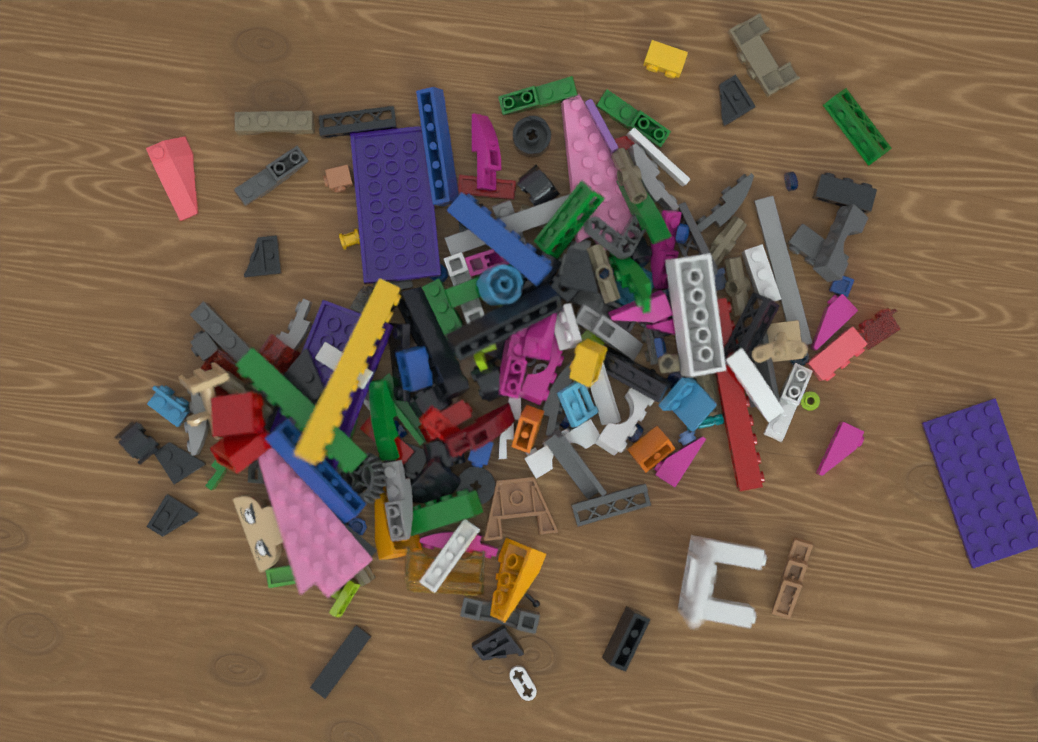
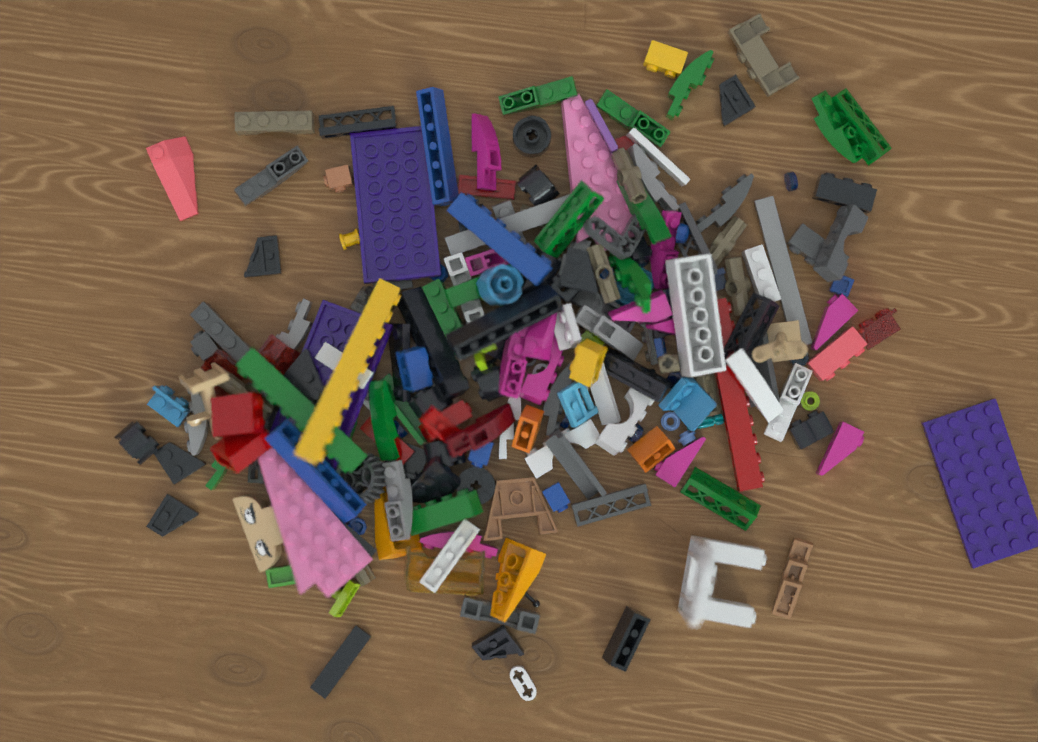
none -> blue brick [542,482,570,513]
none -> medium blue plate [661,412,680,431]
none -> green slope [666,50,715,120]
none -> green fence [680,467,761,531]
none -> black brick [787,410,835,450]
none -> green slope [811,90,865,163]

